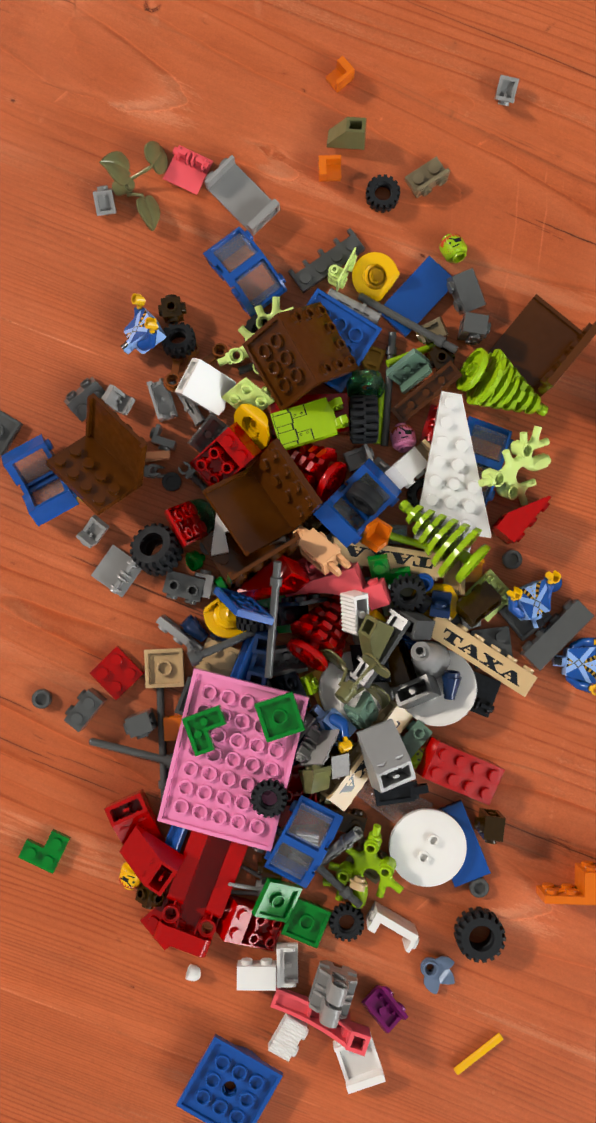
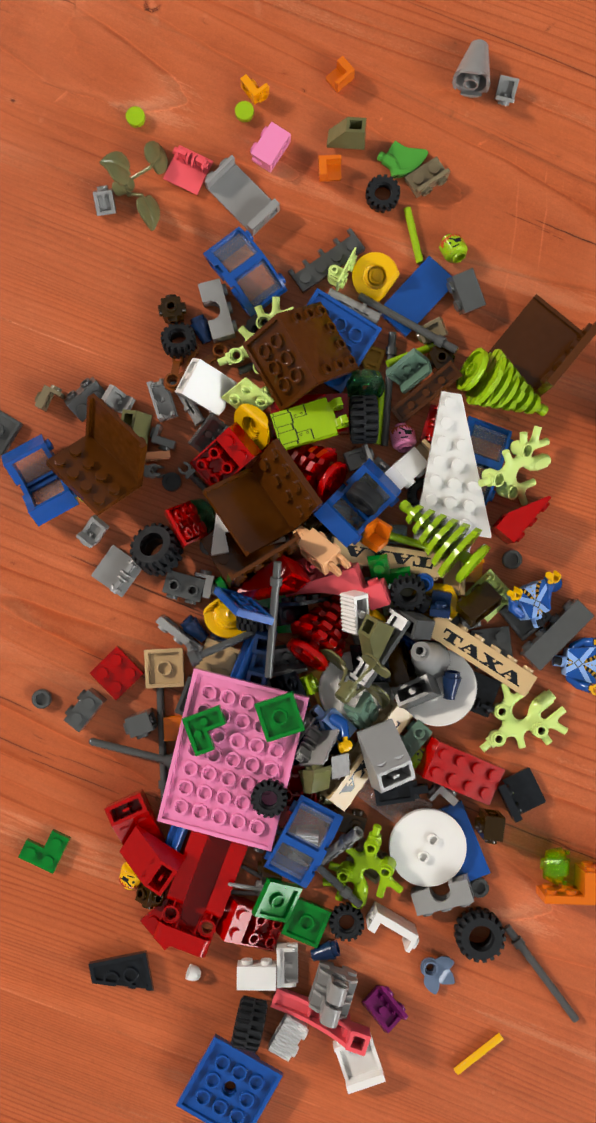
torso [121,293,166,355] -> none
green tile [185,551,206,571] -> none
tan plate [349,875,368,892] -> none
dark grey brick [457,312,491,345] -> none
none -> dark tan bracket [35,385,65,412]
none -> black wing [88,950,154,991]
none -> olive slope [121,409,152,443]
none -> lime tile [126,106,146,128]
none -> dark blue cone [190,314,213,345]
none -> light grey arch [198,278,238,344]
none -> black tyre [231,995,268,1053]
none -> lime tile [235,101,254,122]
none -> light orange bracket [240,74,269,105]
none -> bright pink brick [250,122,291,173]
none -> dark blue cone [310,940,340,961]
none -> bright green arm [377,141,428,179]
none -> lime bar [403,207,424,264]
none -> light grey arch [411,873,474,917]
none -> light grey bracket [427,783,459,806]
none -> light grey cone [452,39,491,98]
none -> yellowish green plant [479,683,568,752]
none -> black bracket [497,767,546,823]
none -> dark grey bar [504,924,579,1023]
none -> clear neon green cone [540,847,571,887]

